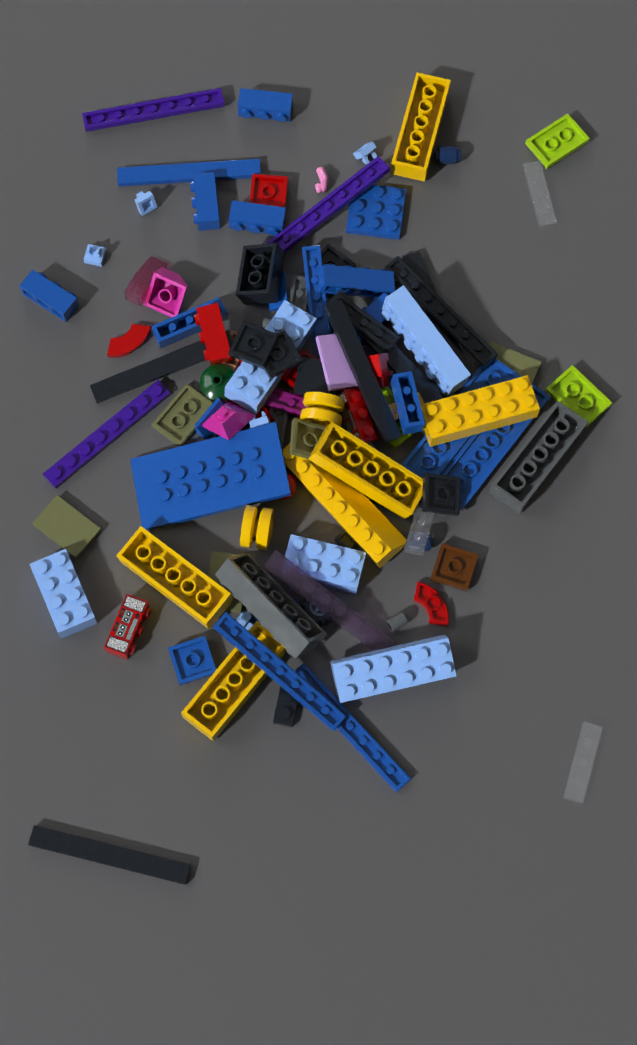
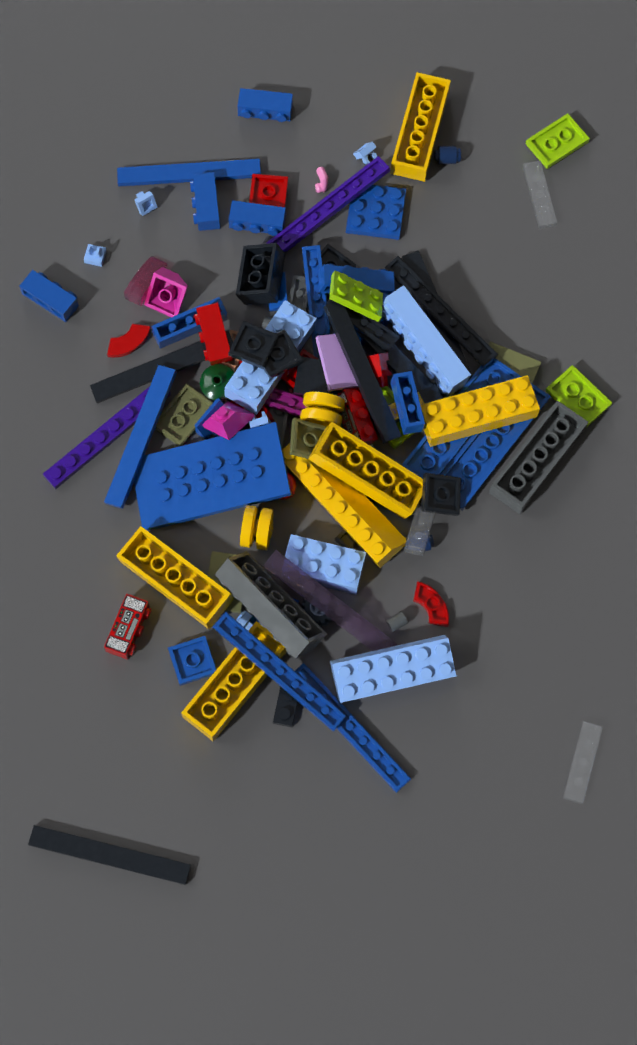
light blue brick [30,549,97,639] -> none
olive tile [32,495,102,559] -> none
dark purple plate [82,88,225,132] -> none
reddish brown plate [430,543,478,592] -> none
none -> blue tile [104,365,177,509]
none -> lime plate [329,270,383,322]

